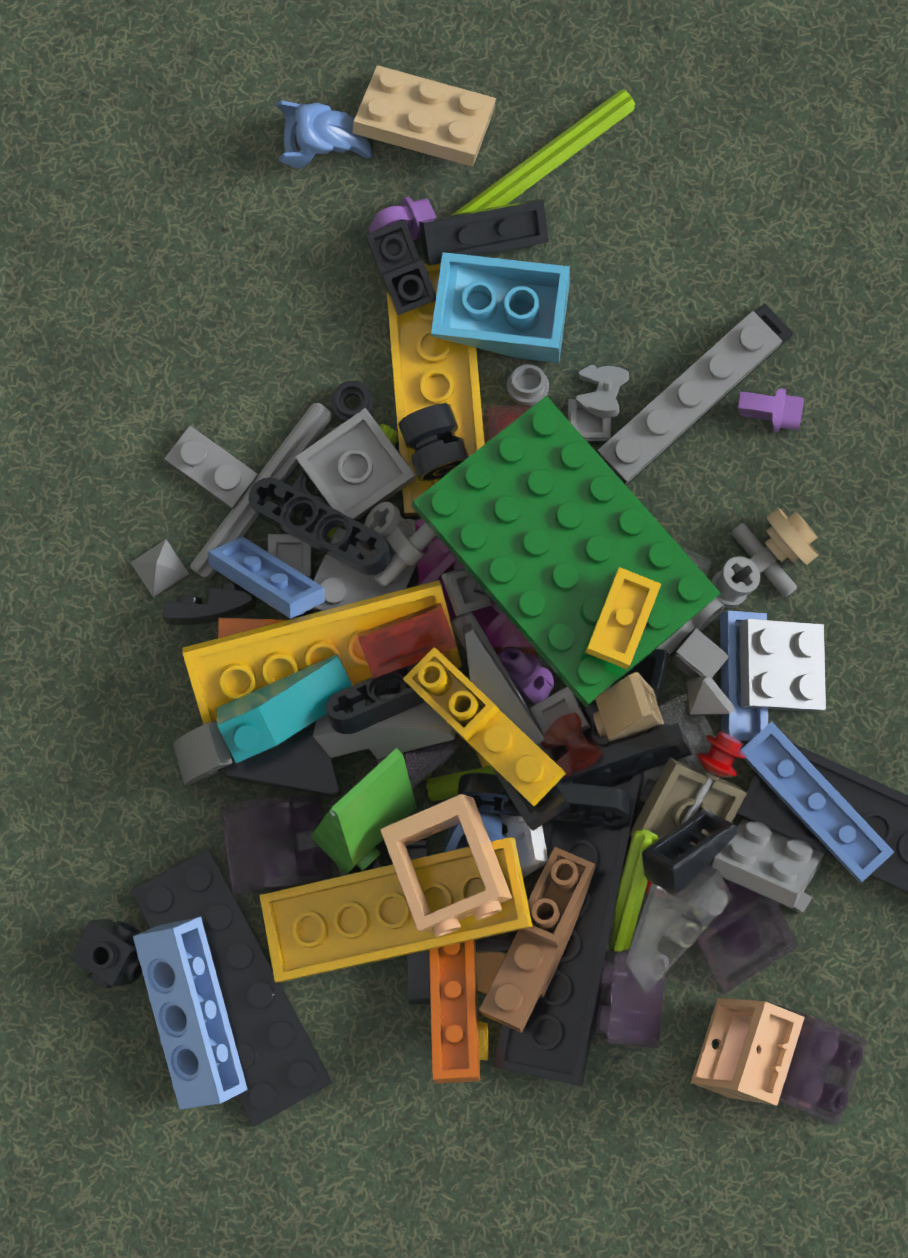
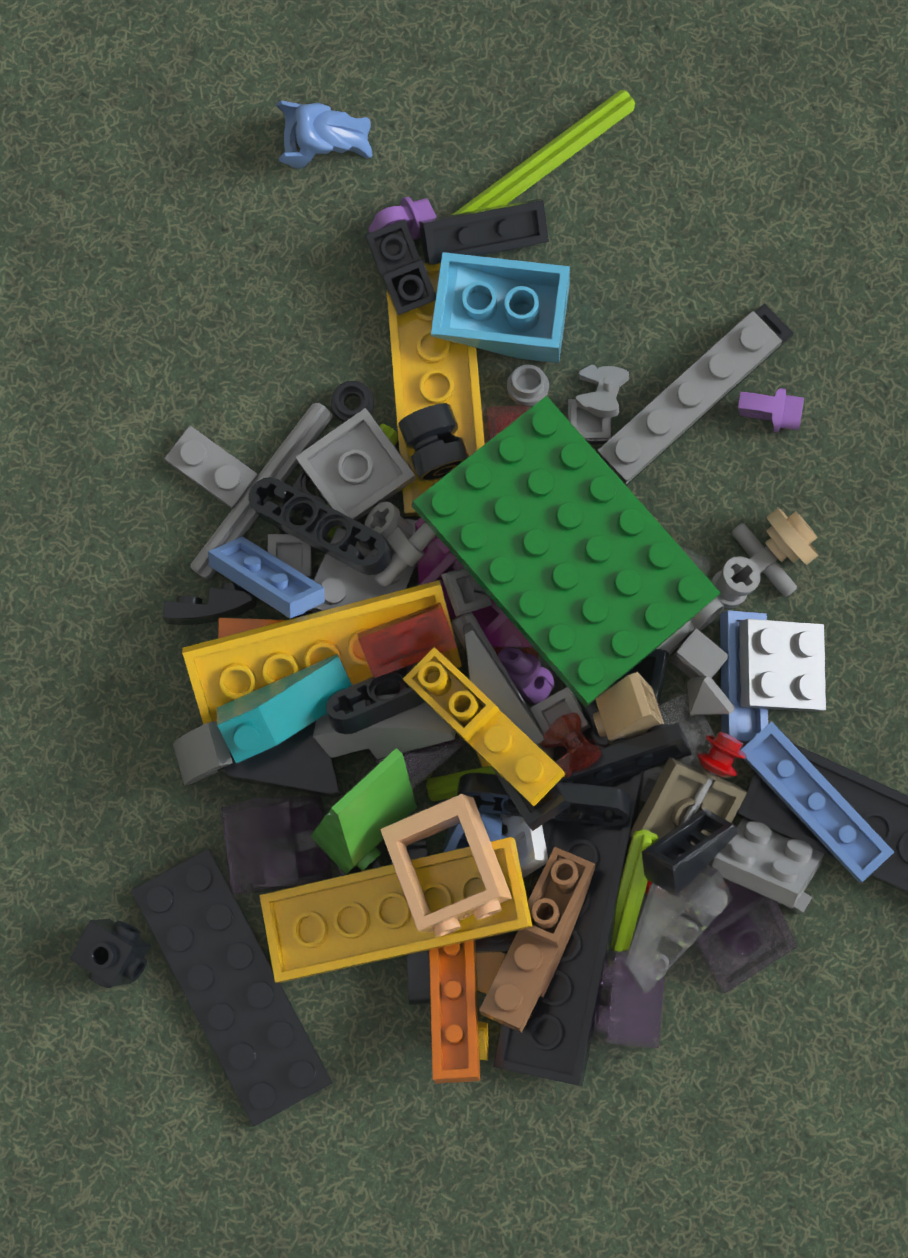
light grey slope [130,539,190,598] -> none
light blue brick [133,917,248,1109] -> none
tan plate [352,65,496,167] -> none
yellow plate [585,567,661,669] -> none
light nougat window [691,998,805,1106] -> none
clear purple slope [775,1004,867,1125] -> none

